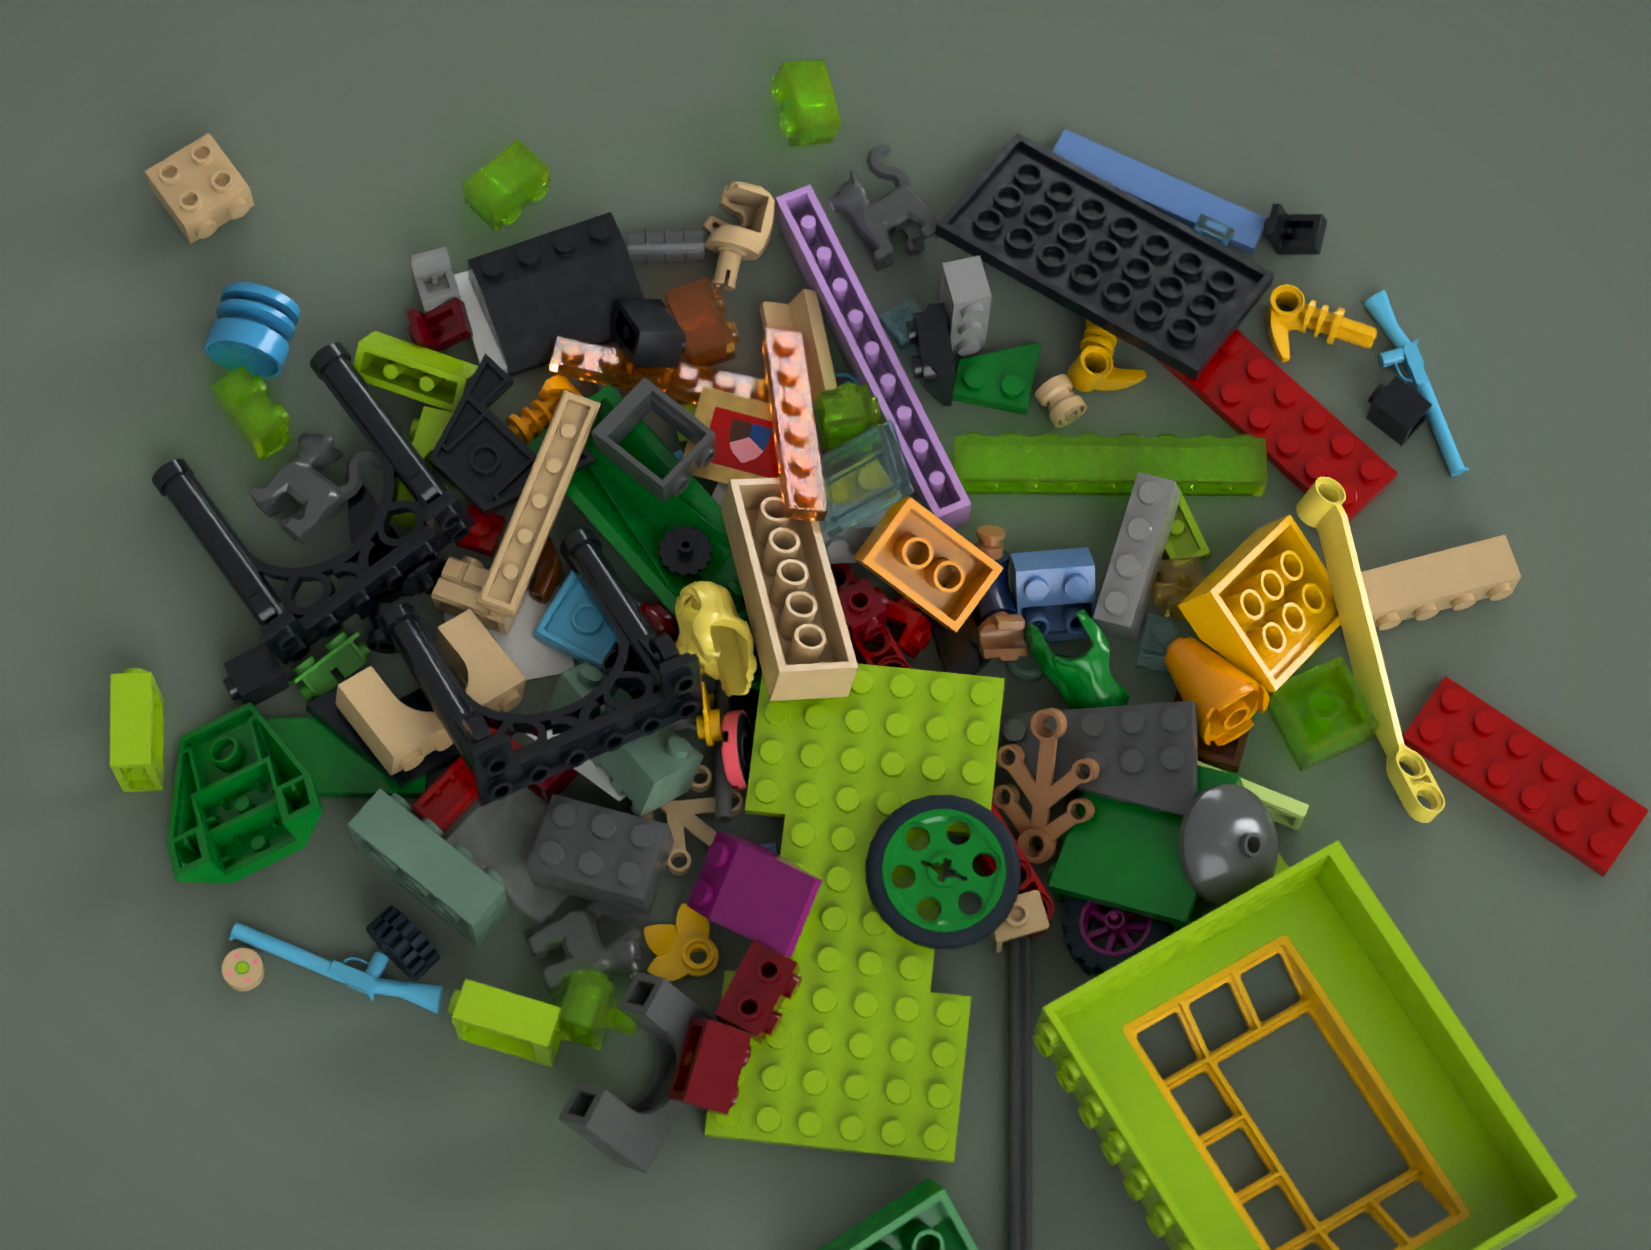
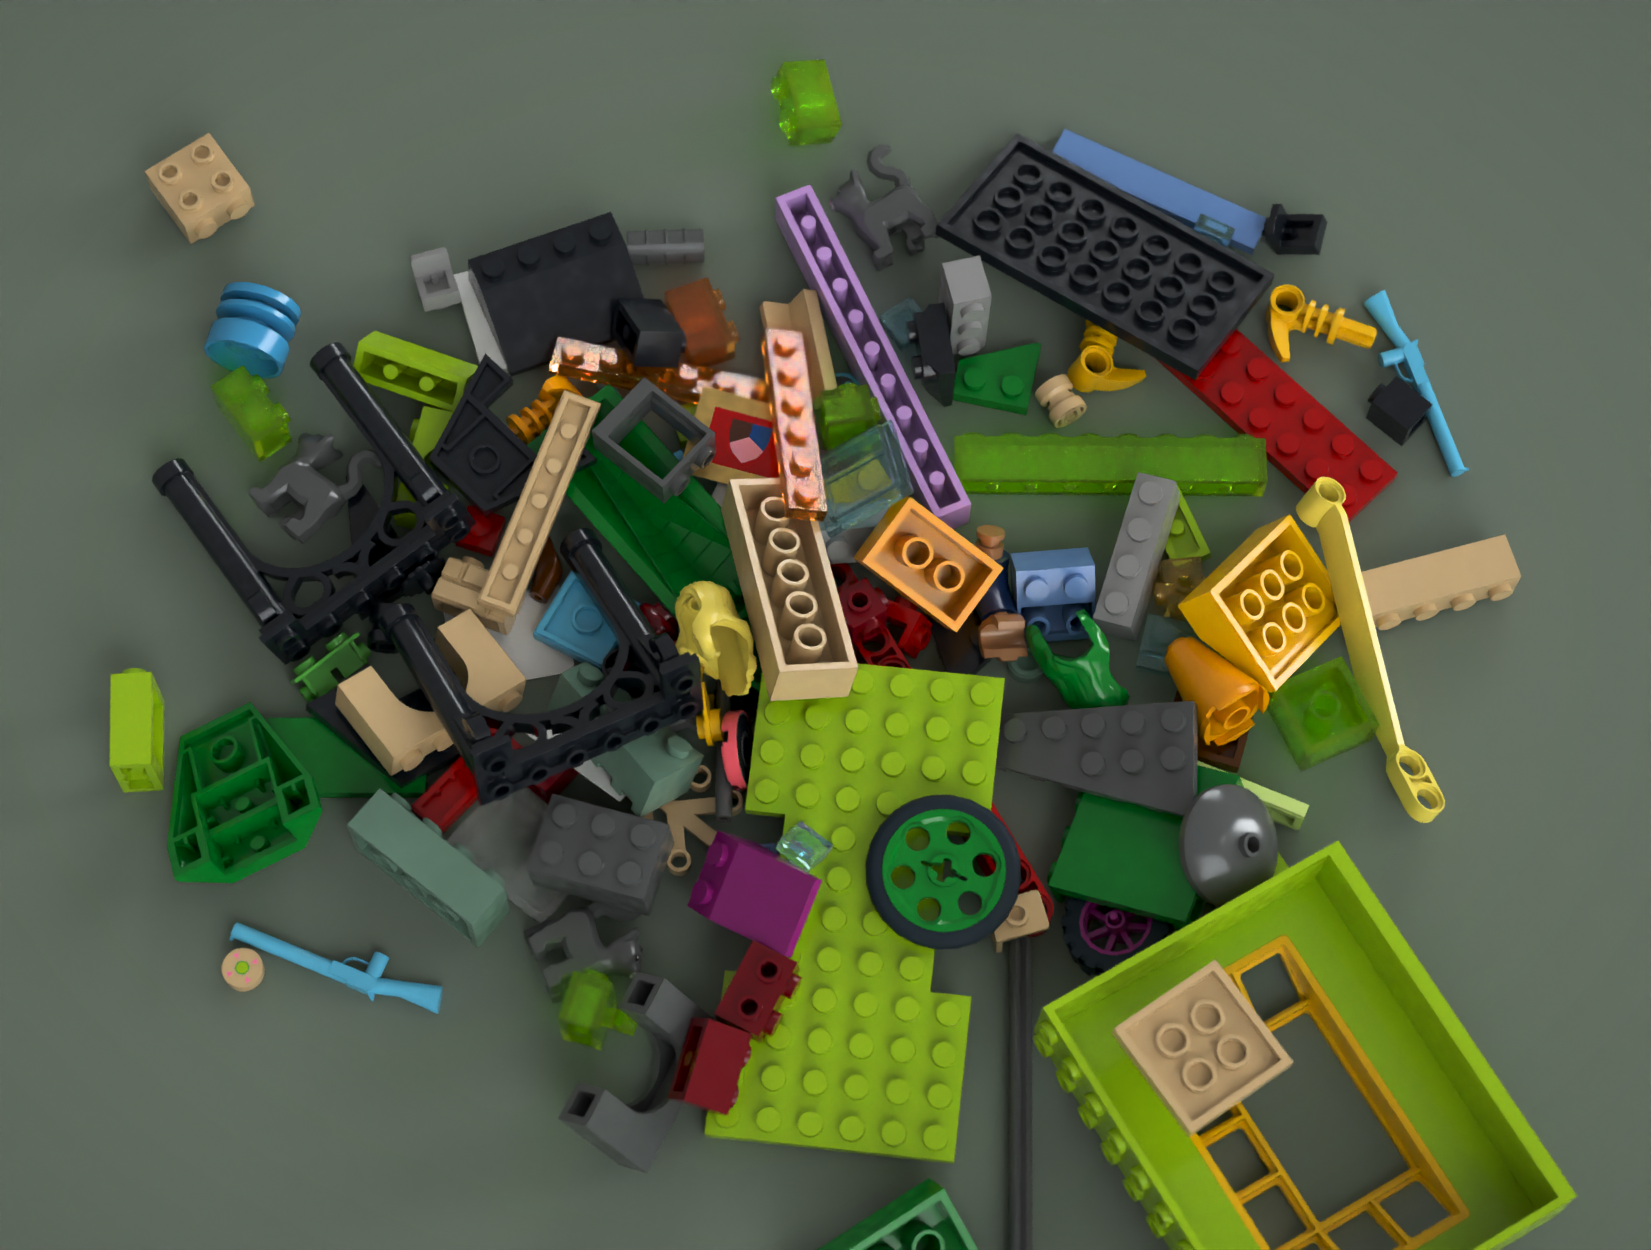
black brick [222,643,289,706] -> none
black bush [366,905,441,982] -> none
dark red bracket [407,298,473,352] -> none
lime window [448,979,566,1068] -> none
clear neon green brick [462,139,551,232] -> none
yellow plate [644,903,719,982] -> none
black piece [658,526,713,577] -> none
tan piece [702,182,775,291] -> none
medium nougat plant [993,707,1099,864] -> none
red plate [1402,676,1649,877] -> none
none -> clear light blue plate [775,821,833,872]
none -> tan plate [1112,959,1293,1137]

